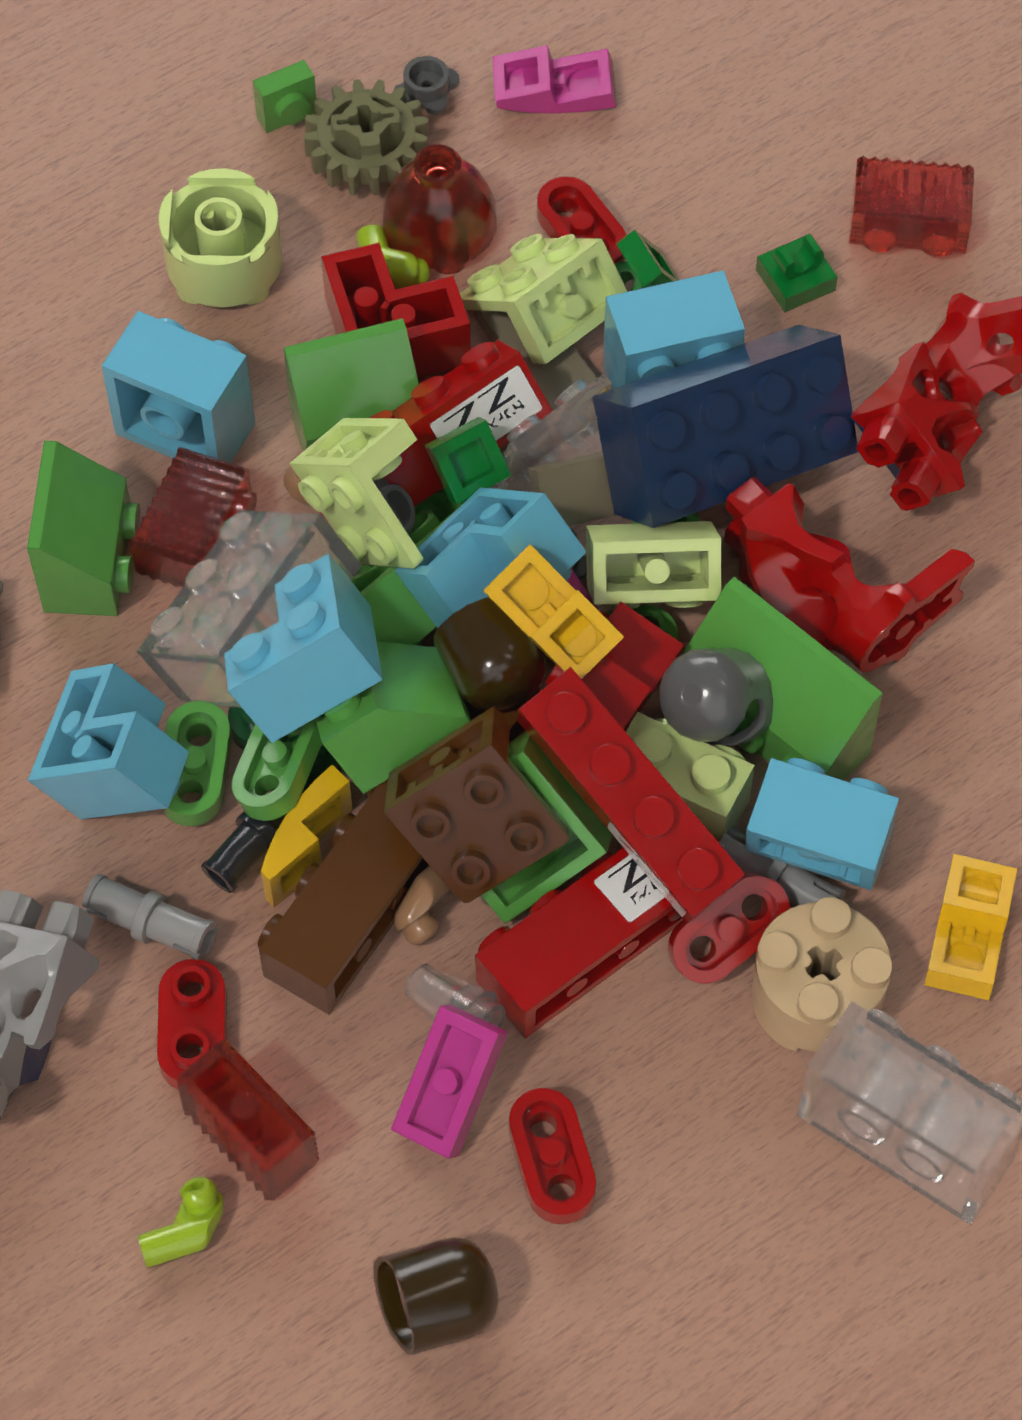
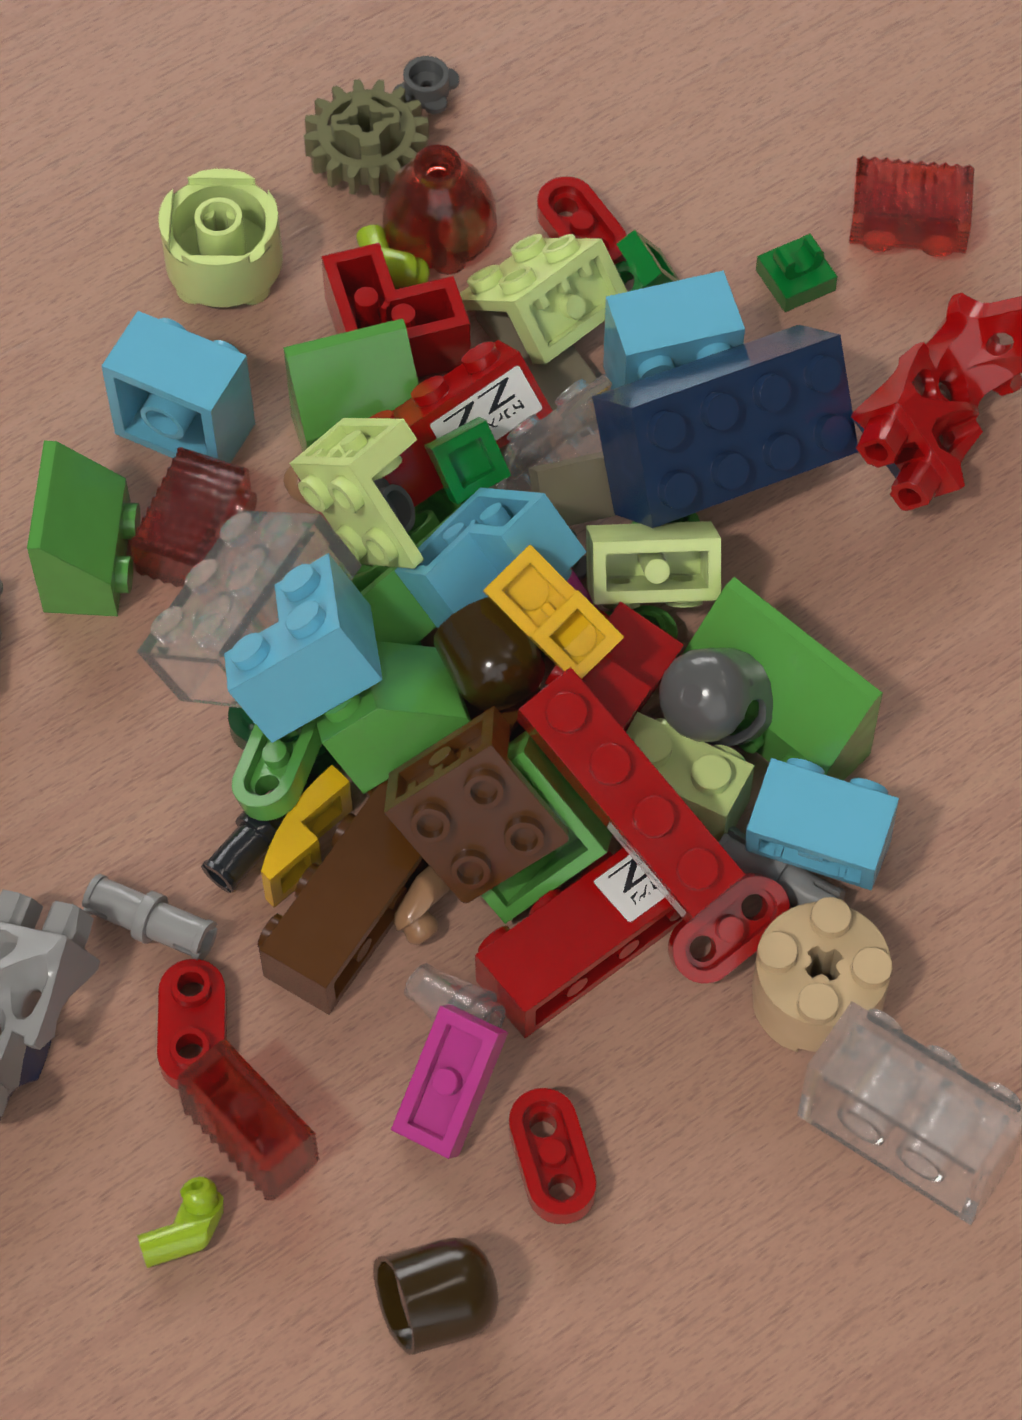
medium azure brick [27,663,189,820] -> none
bright green plate [162,701,232,826] -> none
bright green plate [252,60,316,133] -> none
dark pink slope [492,45,616,114] -> none
red hips [725,477,975,673] -> none
yellow slope [924,854,1018,1001] -> none

